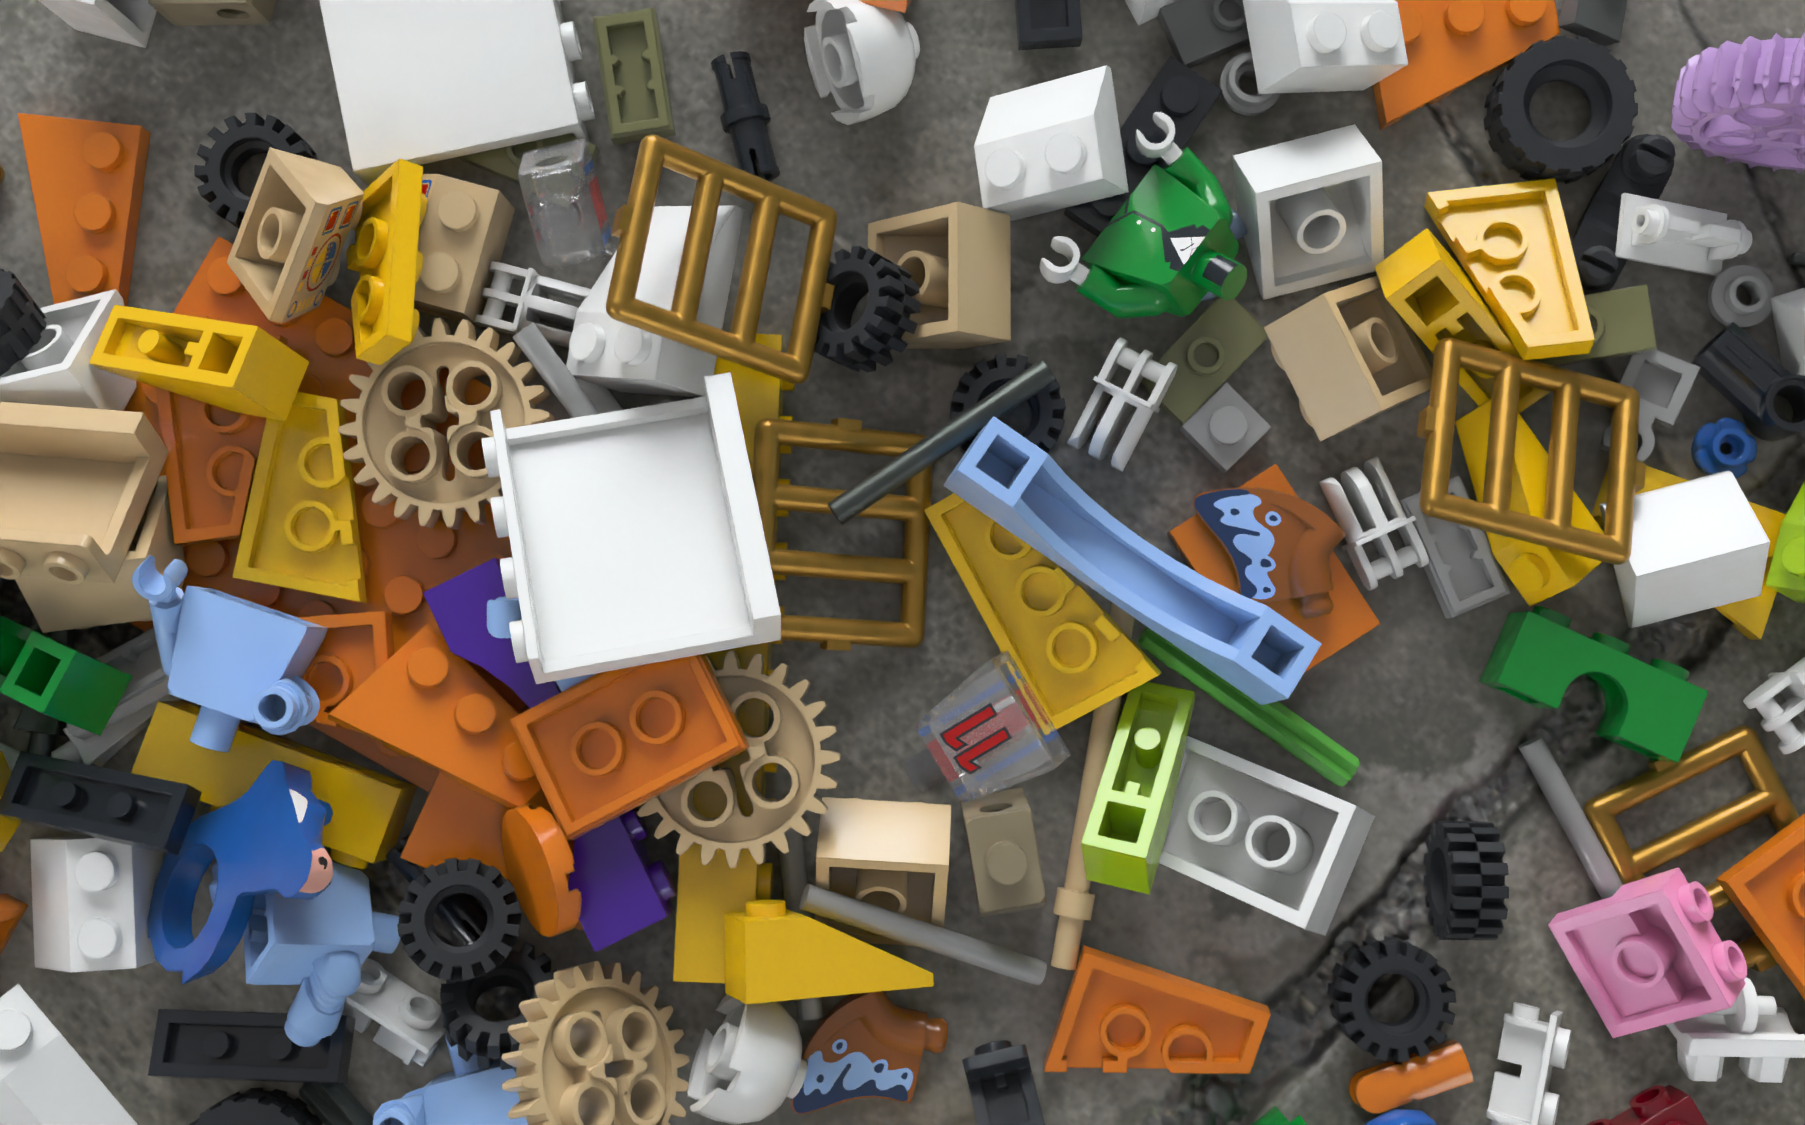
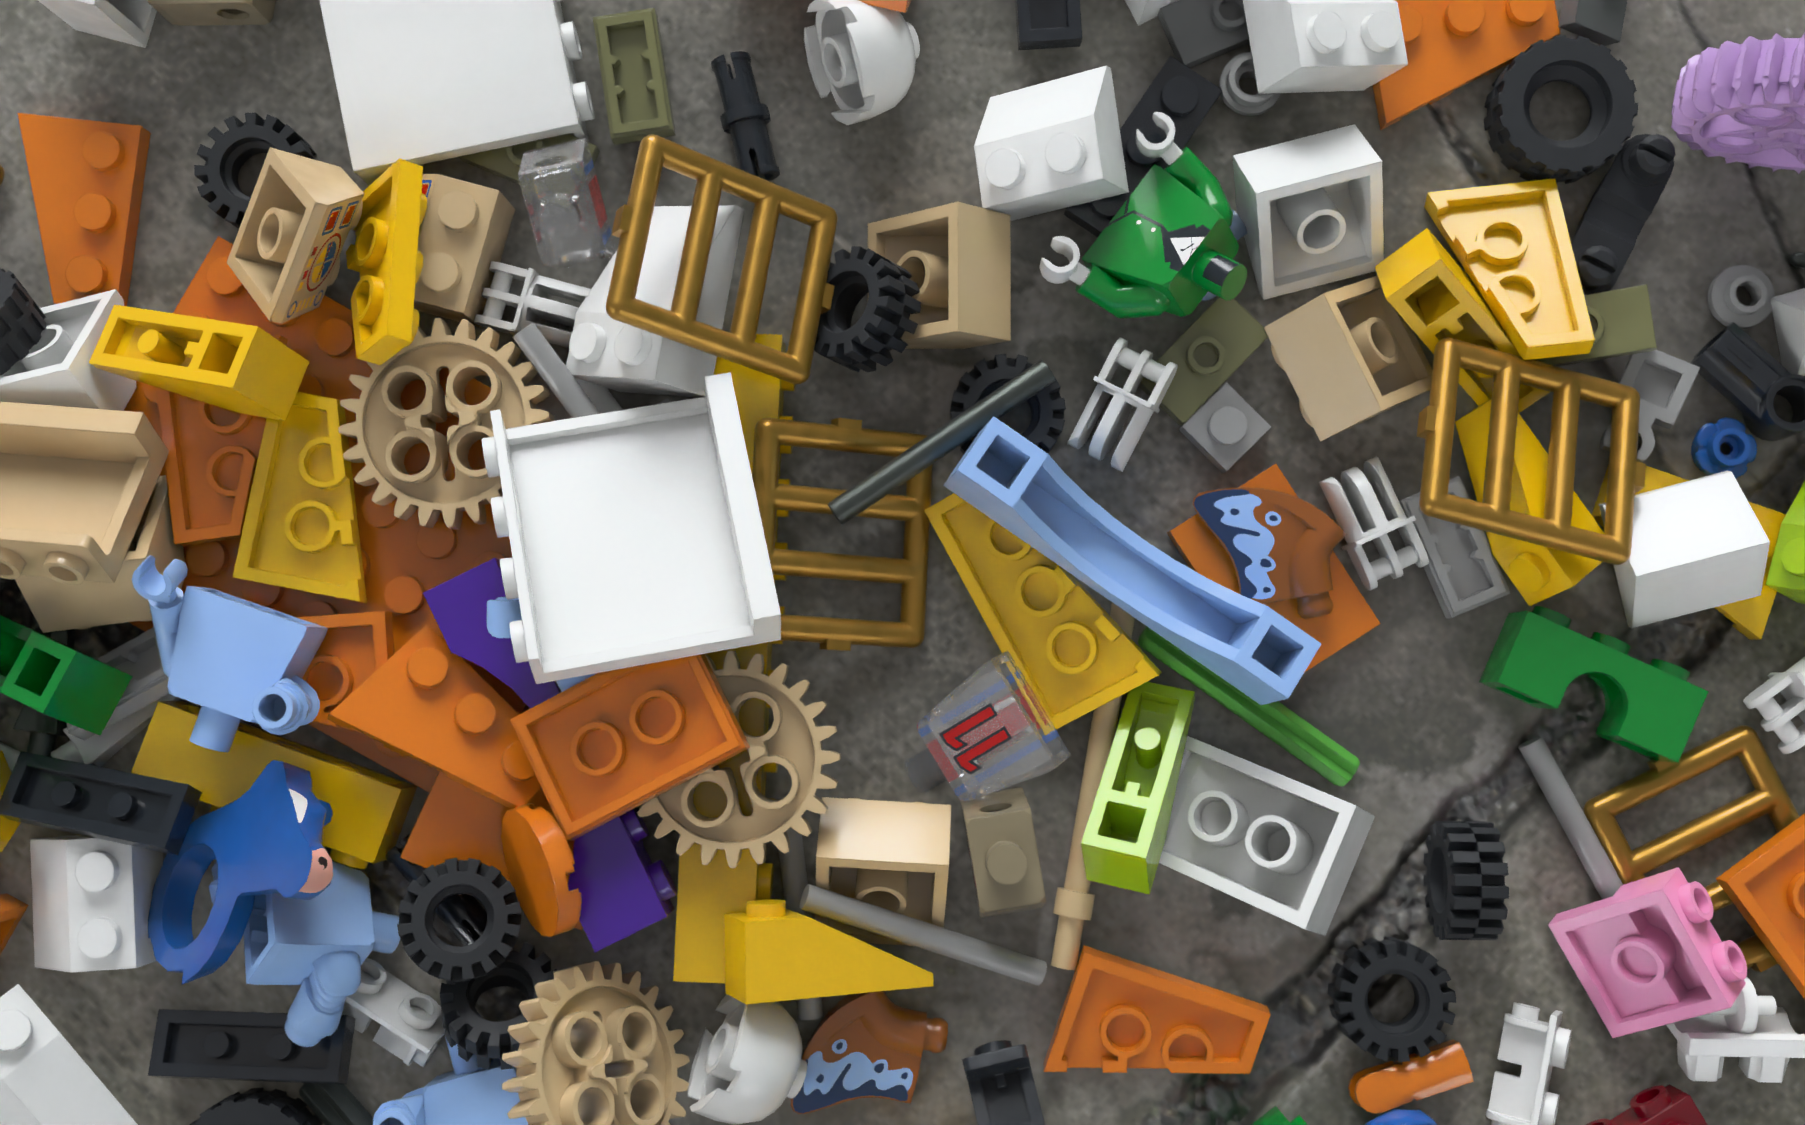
white hinge [1615,193,1752,276] -> none

